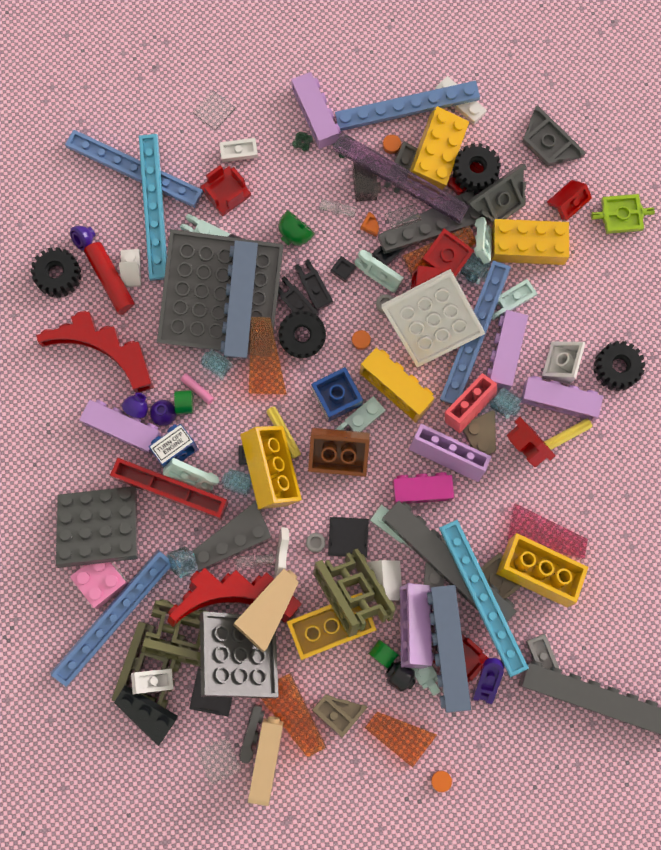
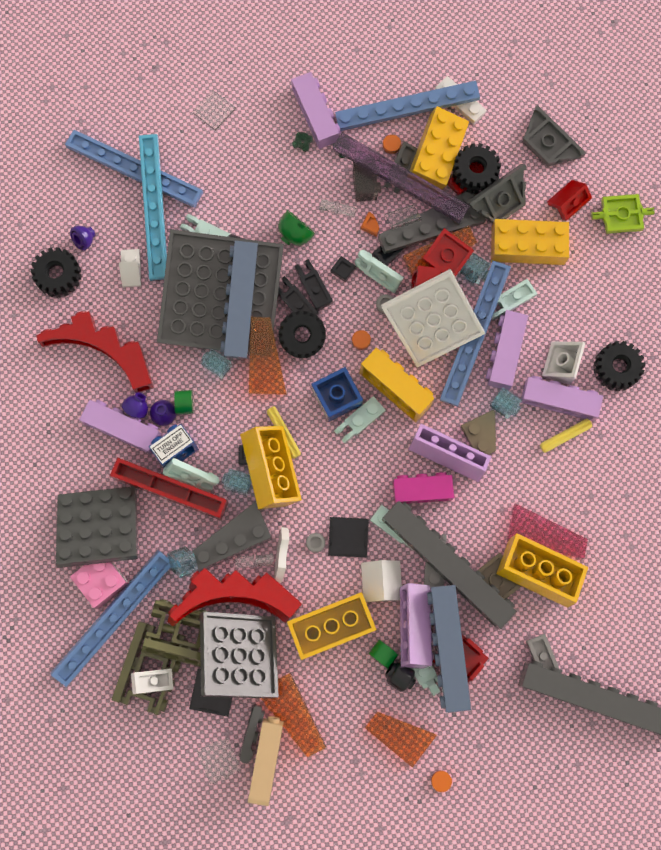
red brick [84,242,135,315] -> none
black wing [114,685,178,746] -> none
bright pink piece [180,373,214,405] -> none
red panel [200,165,251,216] -> none
white plate [219,138,258,162] -> none
tan slope [233,569,299,653] -> none
dark orange brick [308,428,370,477] -> none
dark tan wing [311,694,368,738] -> none
olive fence [313,548,395,637] -> none
medium azure tile [439,519,529,677] -> none
coral brick [445,373,497,434] -> none
dark purple plate [472,658,504,704] -> none
light aqua hinge [474,217,492,264] -> none
red panel [507,417,556,467] -> none

